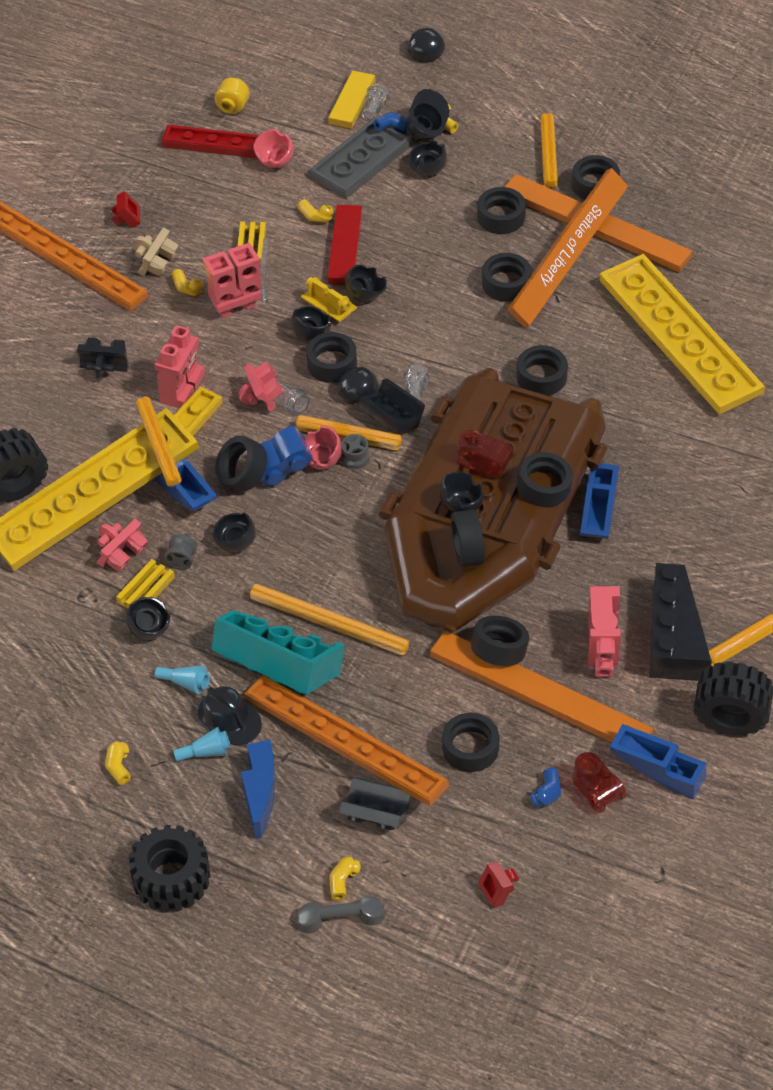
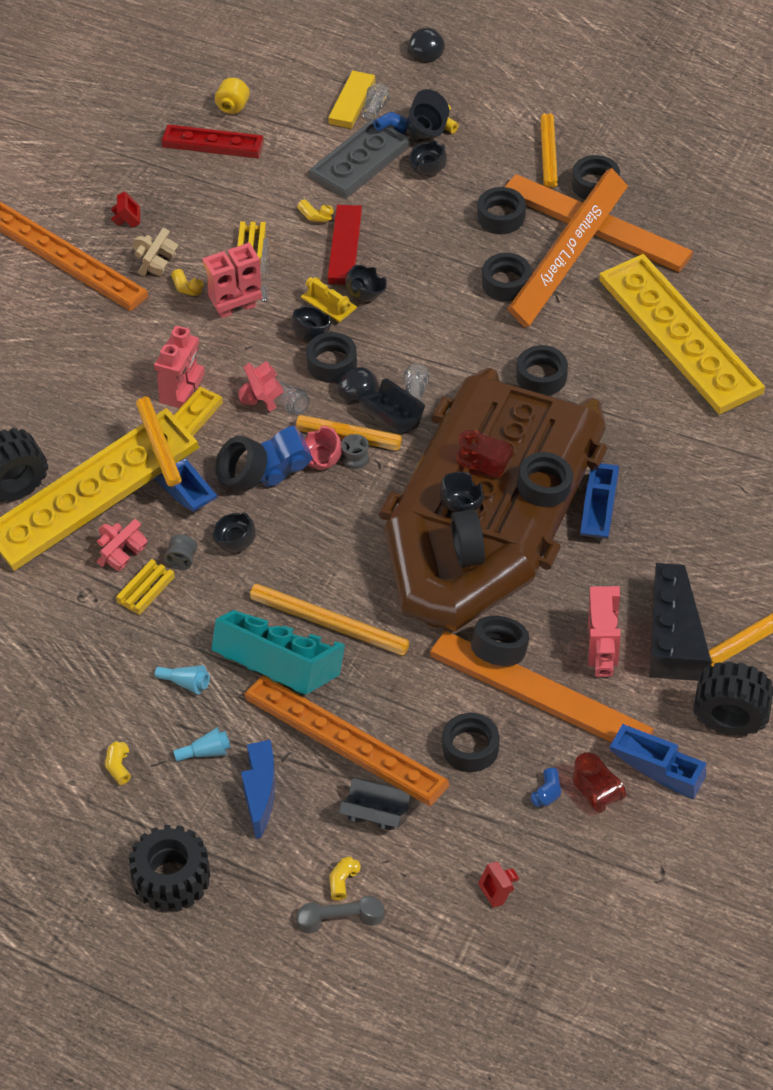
black hips [77,337,129,379] -> none
black hair [126,597,170,640] -> none
black piece [198,686,262,746] -> none
coral hair [253,129,294,169] -> none

